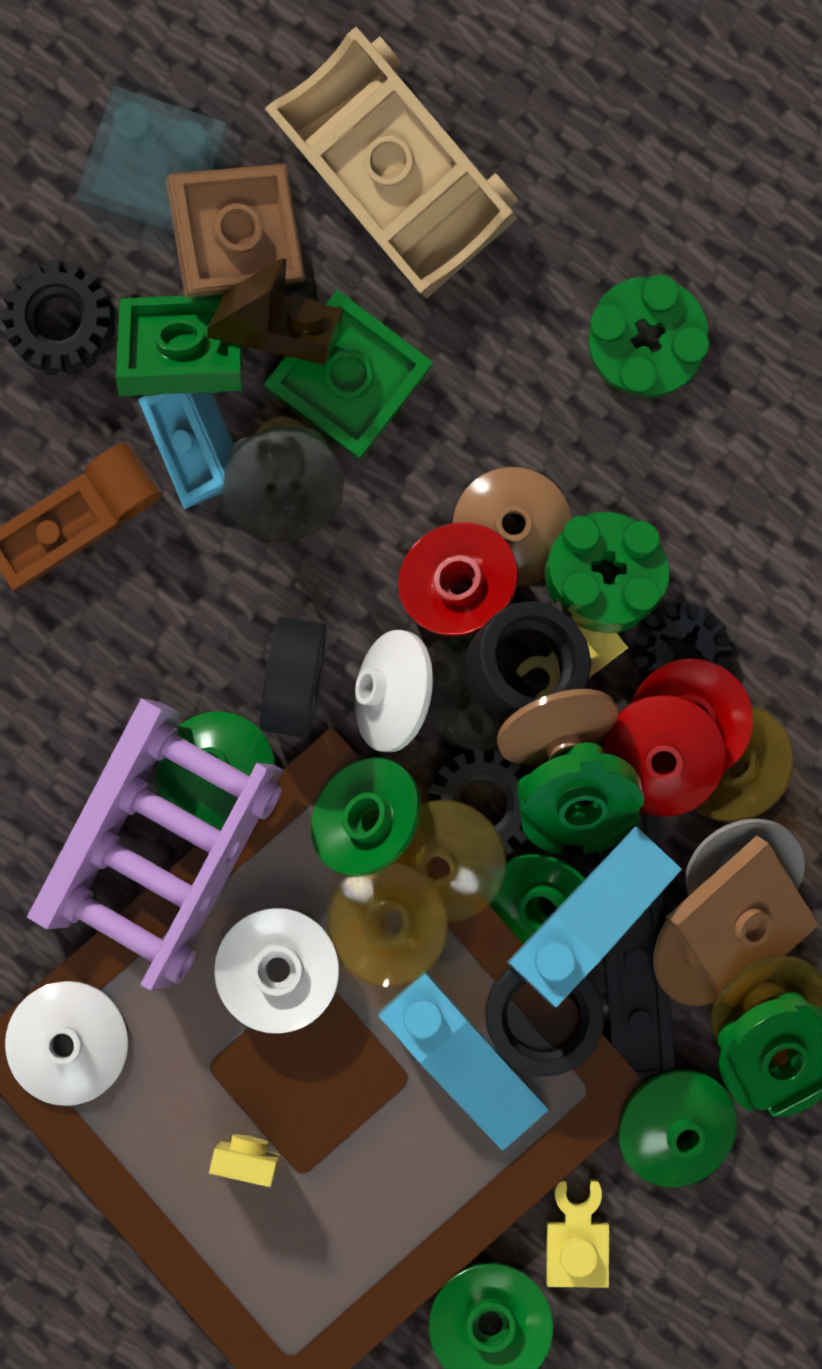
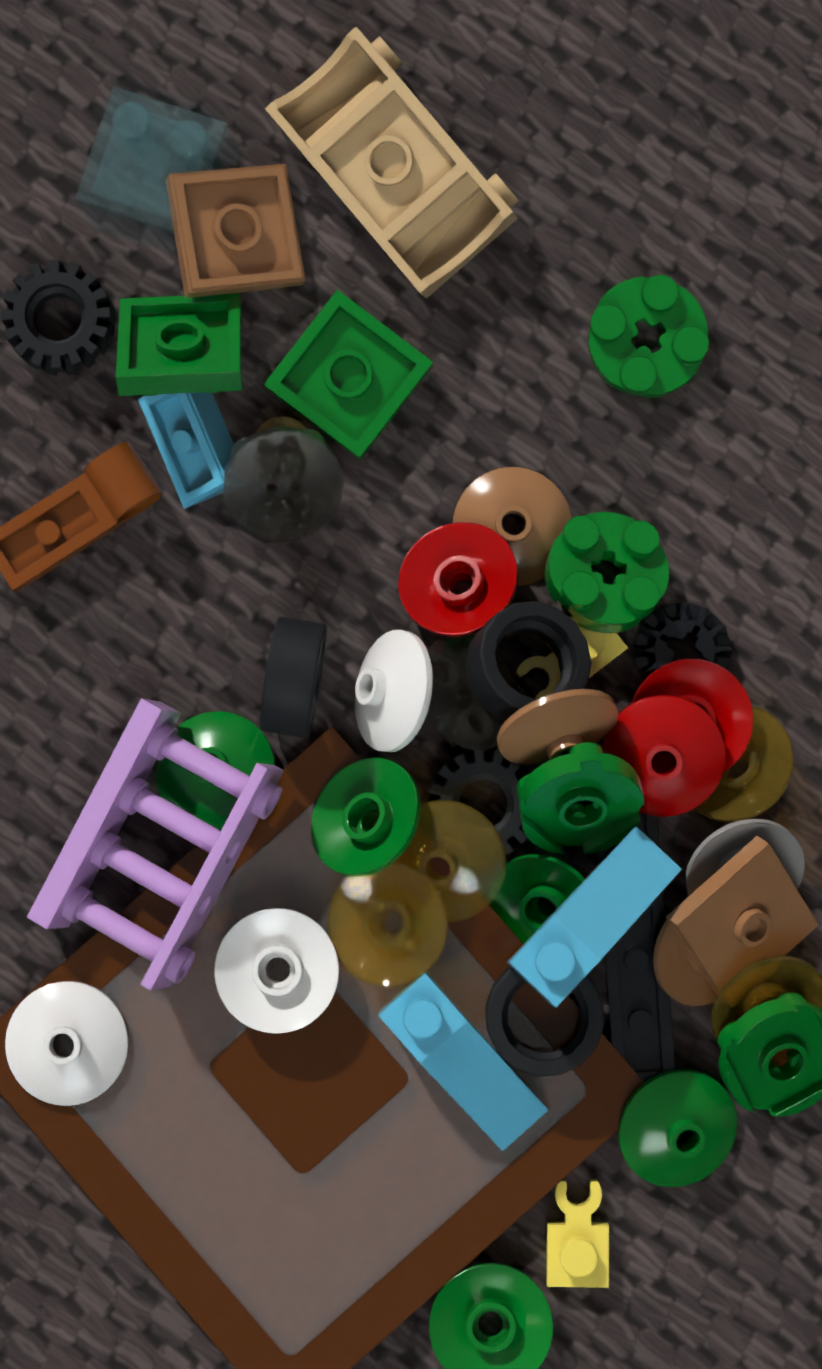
dark brown slope [207,258,343,365] -> none
light yellow plate [209,1134,281,1187] -> none

